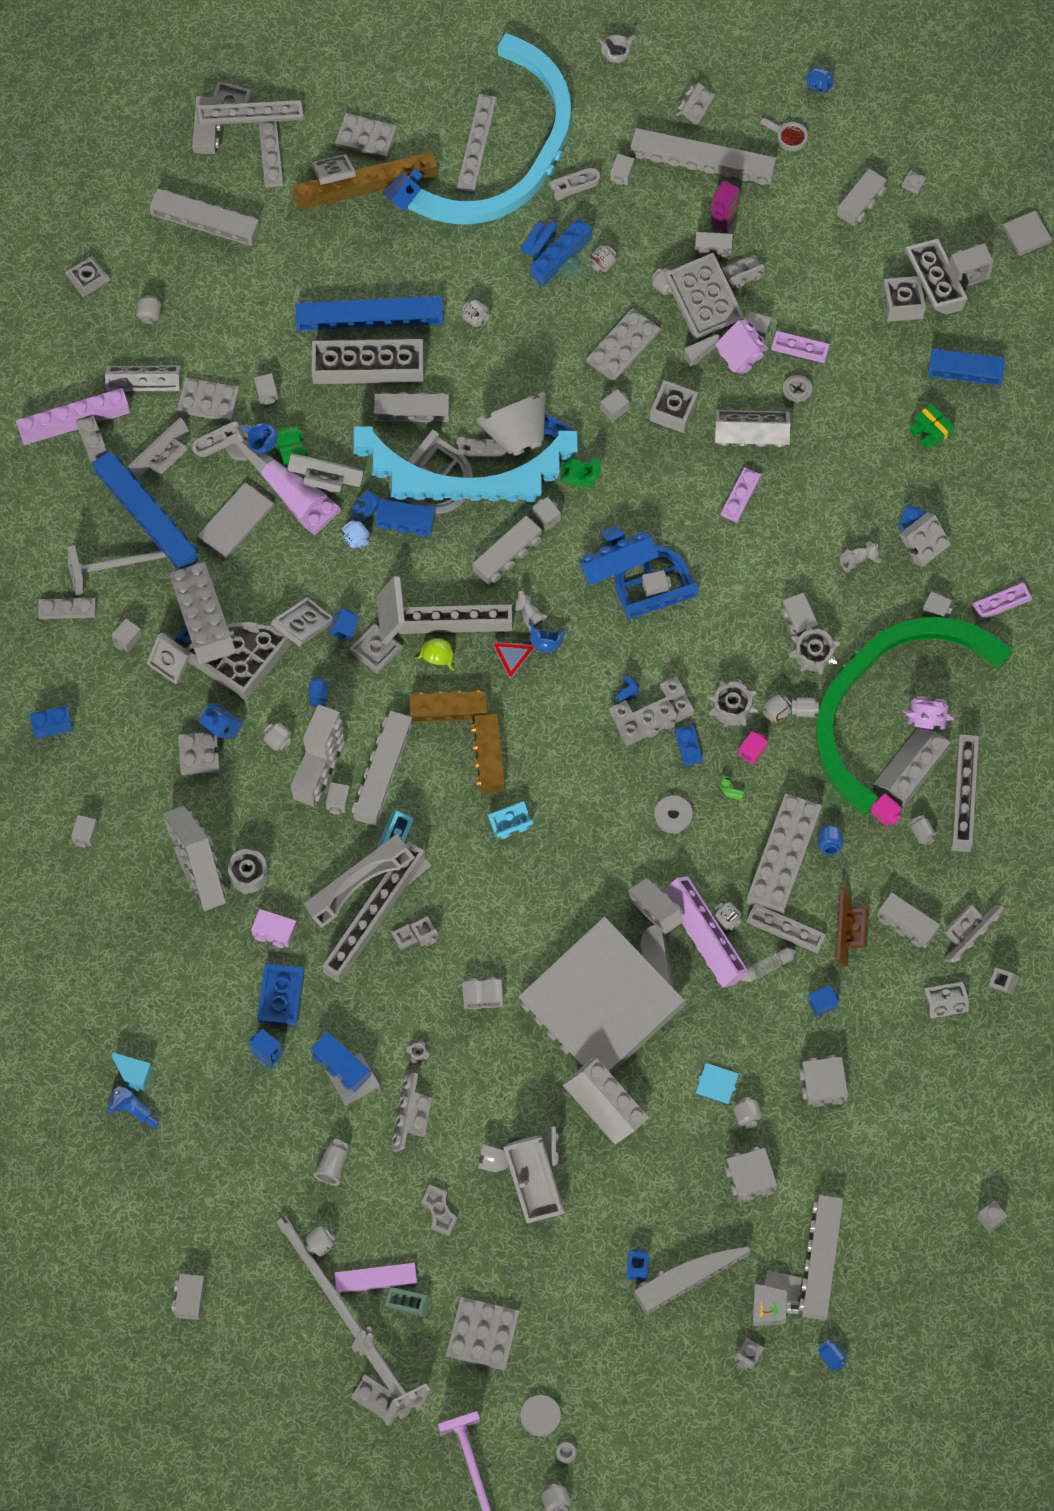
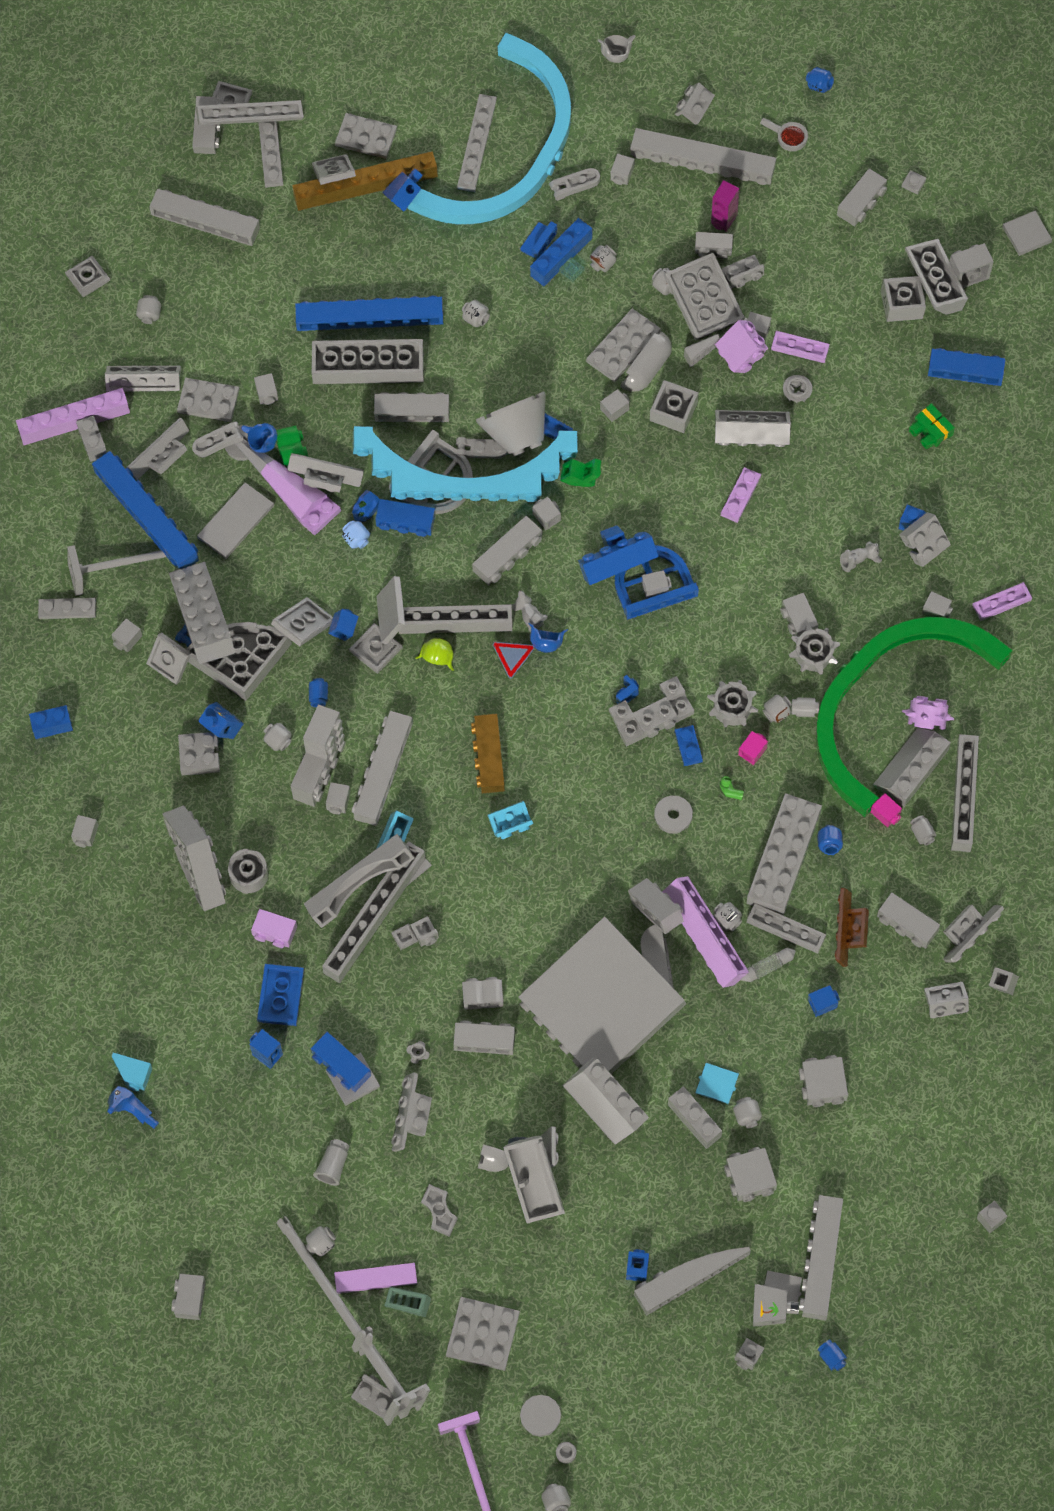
pearl gold brick [410,690,487,722] -> none
none -> light grey brick [454,1021,515,1055]
none -> light grey brick [620,331,672,392]
none -> light grey brick [668,1086,722,1149]

